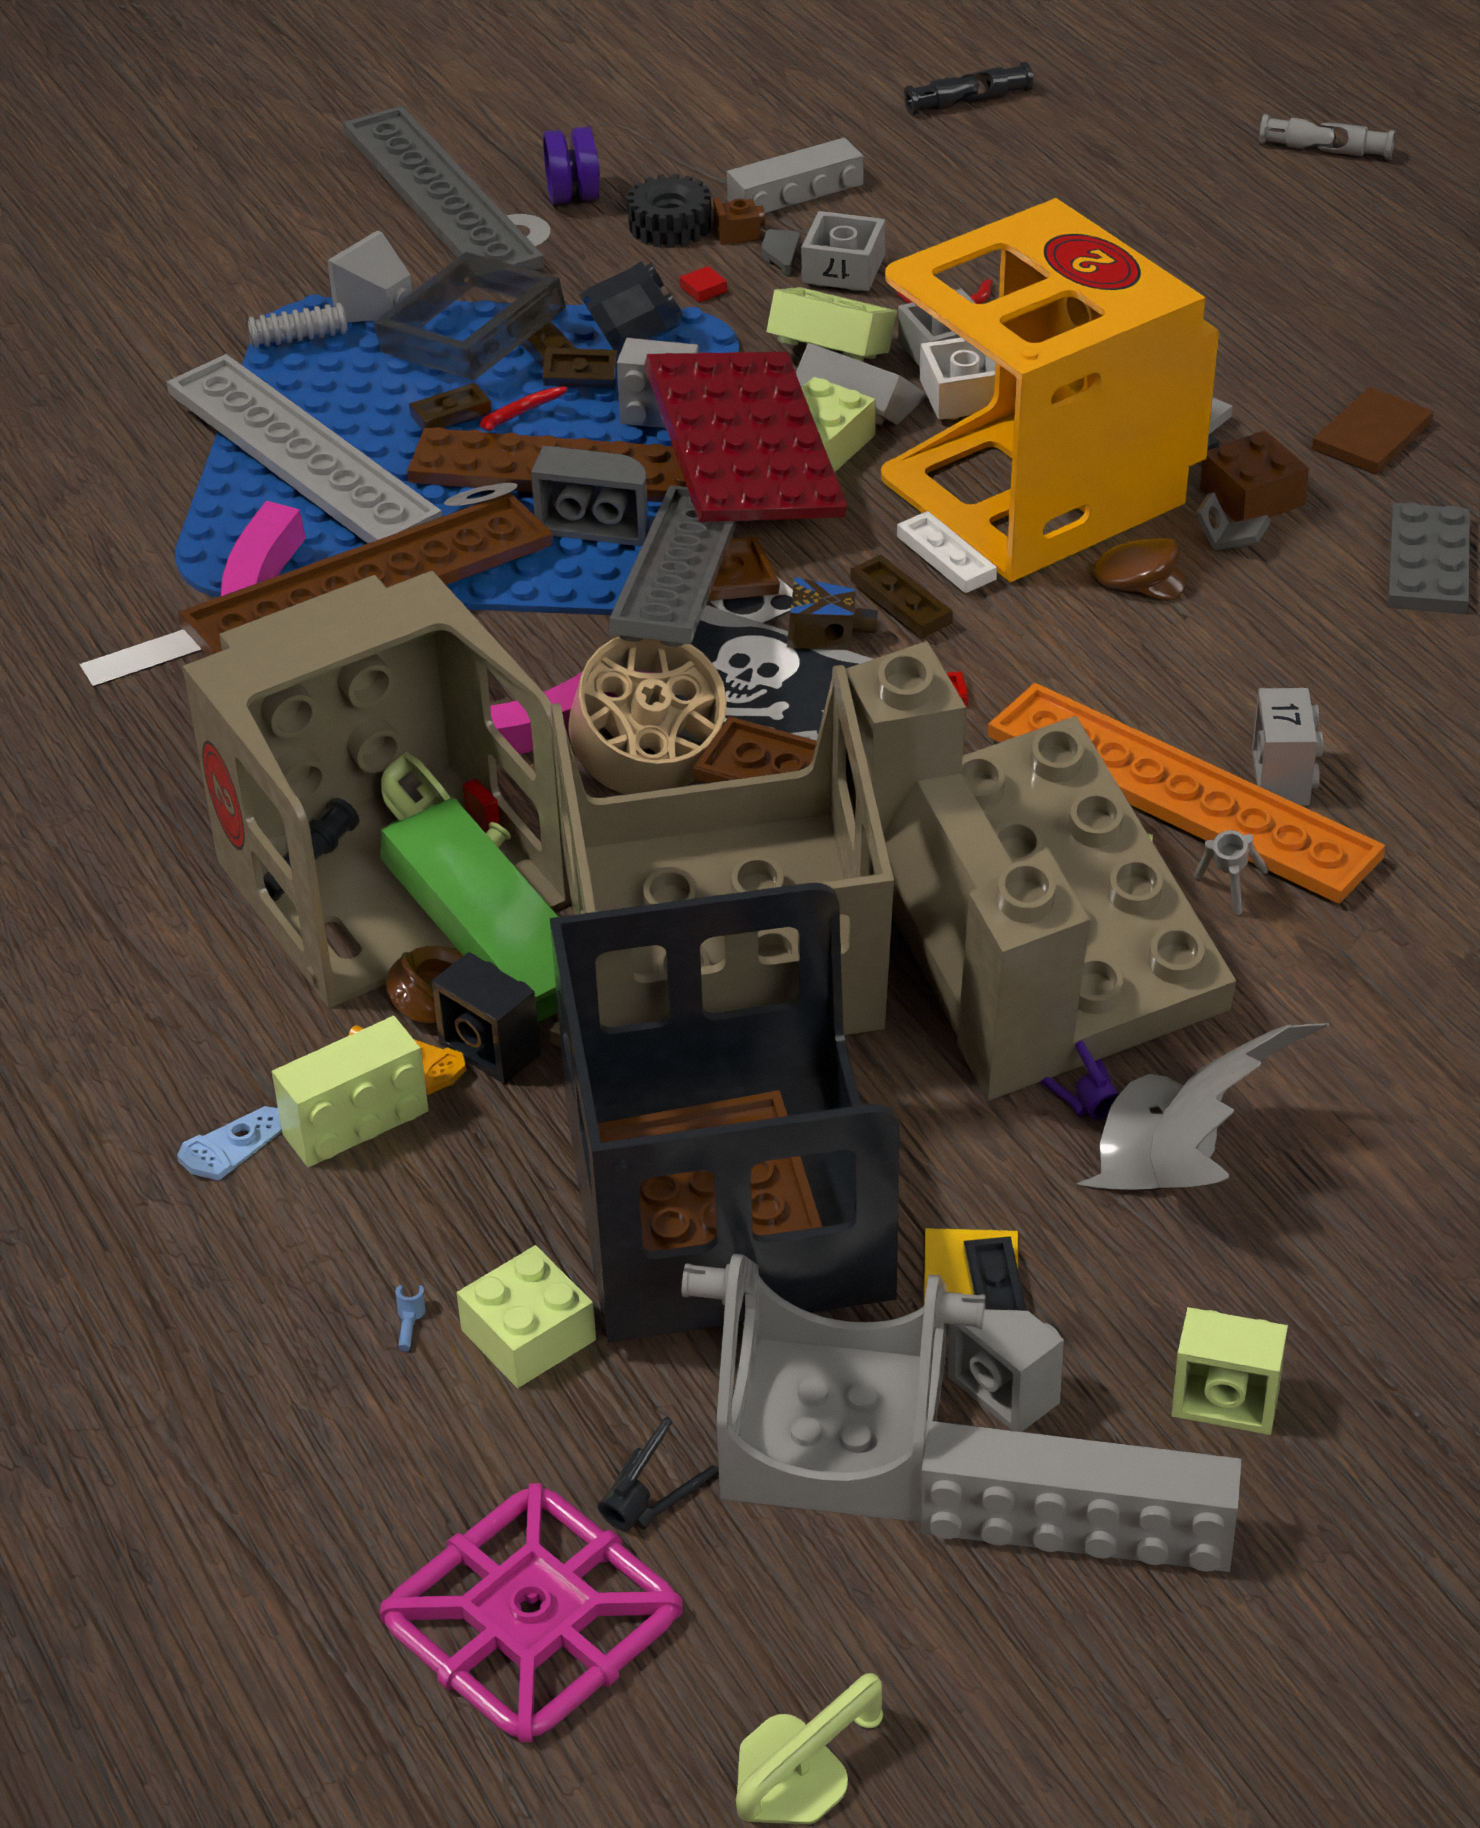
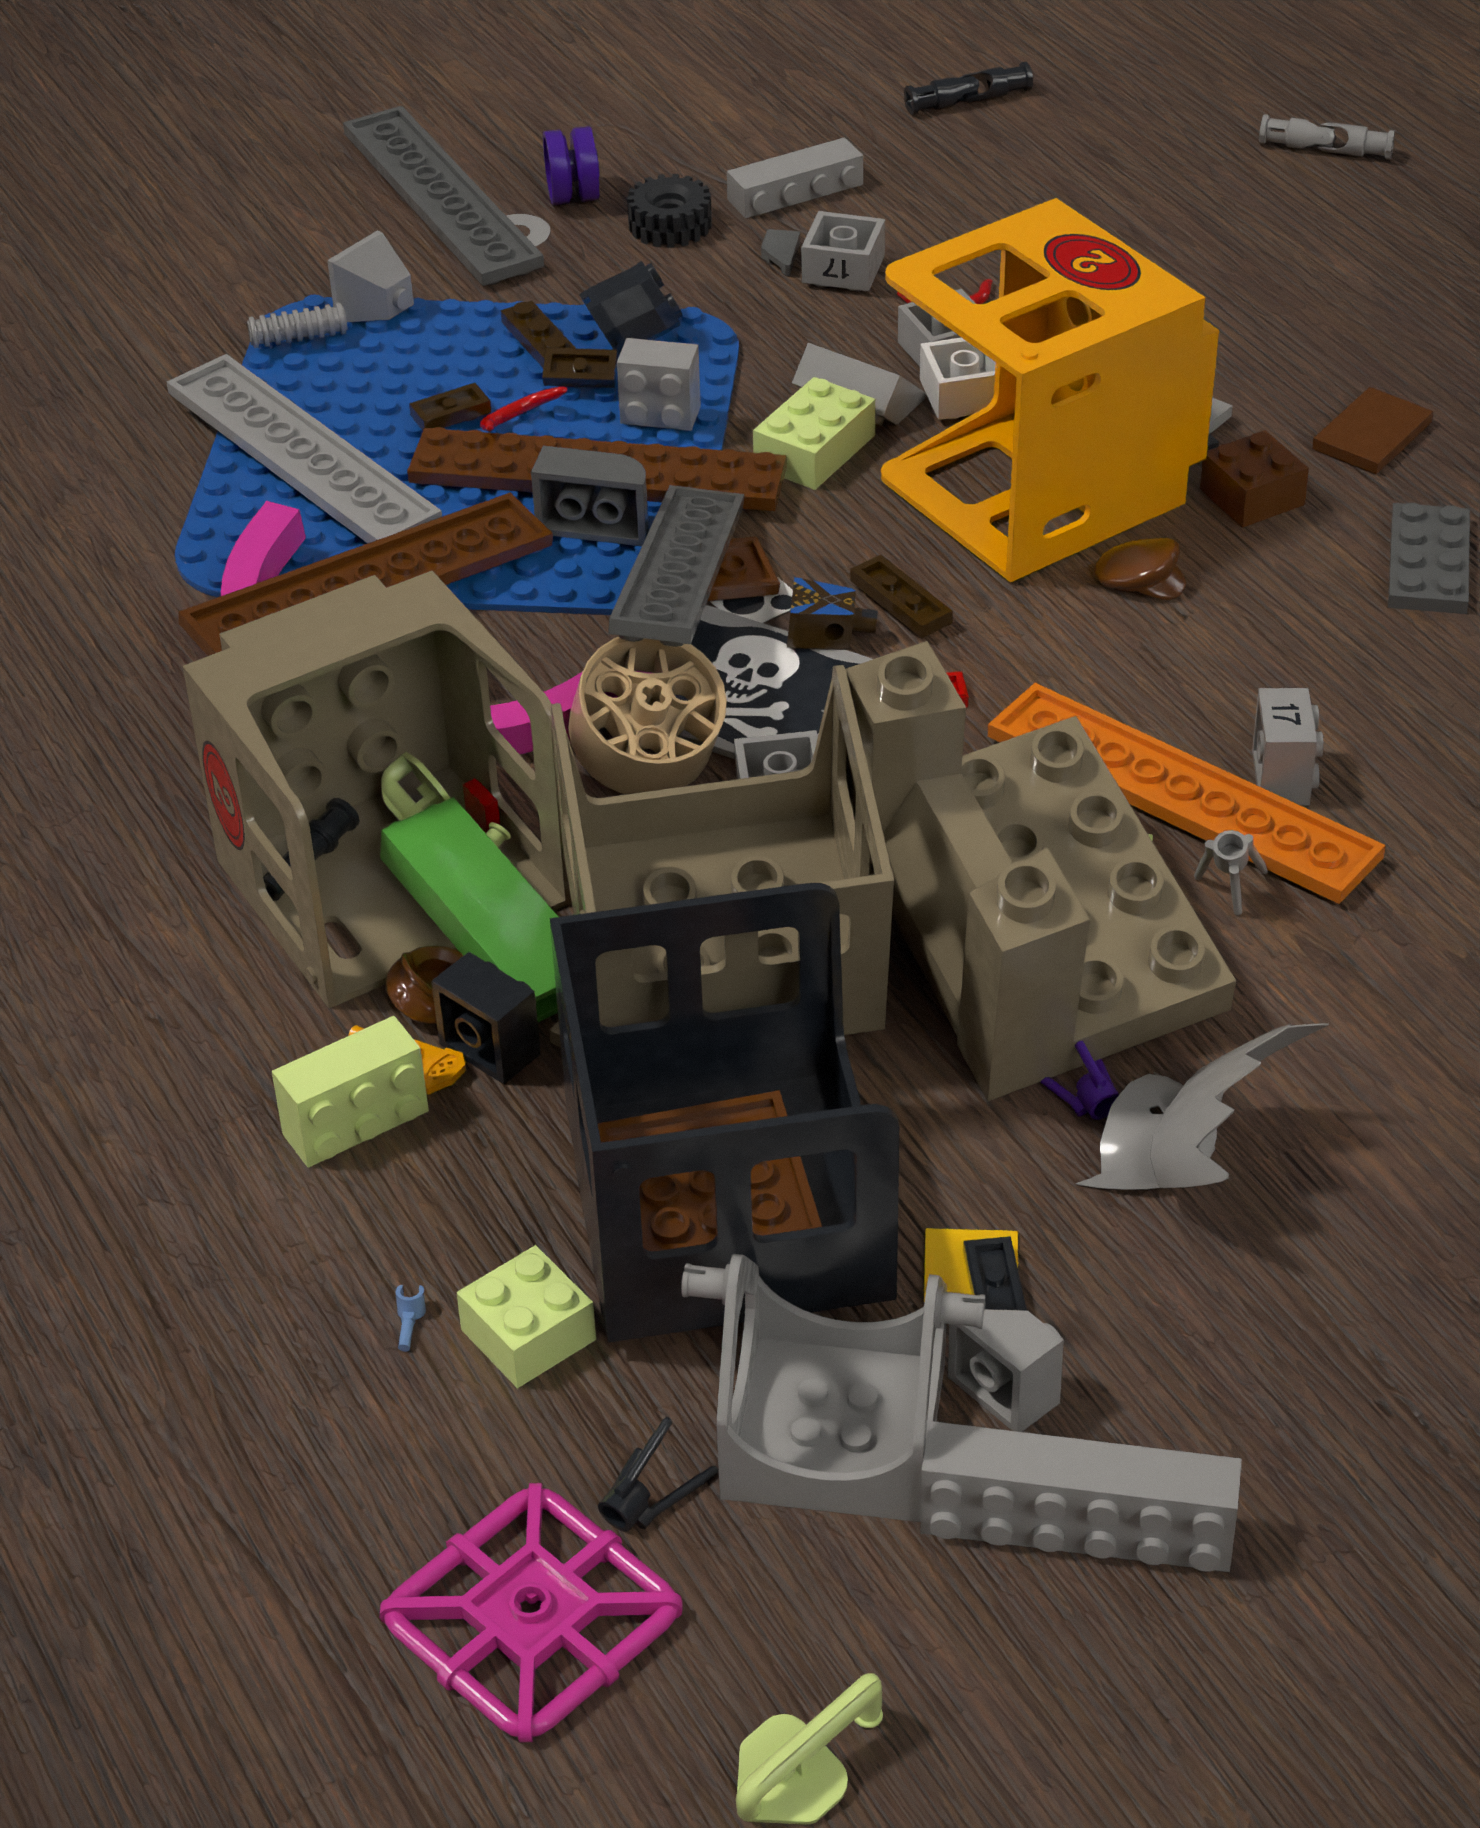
white sticker [79,629,202,686] -> none
light blue piece [177,1106,282,1181] -> none
clear smoke window [373,252,566,381] -> none
light grey piece [444,483,517,506] -> none
dark red plate [644,351,848,522] -> none
red tile [680,266,727,302] -> none
reddish brown tile [693,716,817,783] -> none
reddish brown brick [713,197,765,245] -> none
yellowish green brick [766,287,897,361] -> none
white plate [897,511,997,593] -> none
yellowish green brick [1171,1307,1288,1435] -> none
dark grey bracket [1196,492,1271,551] -> none

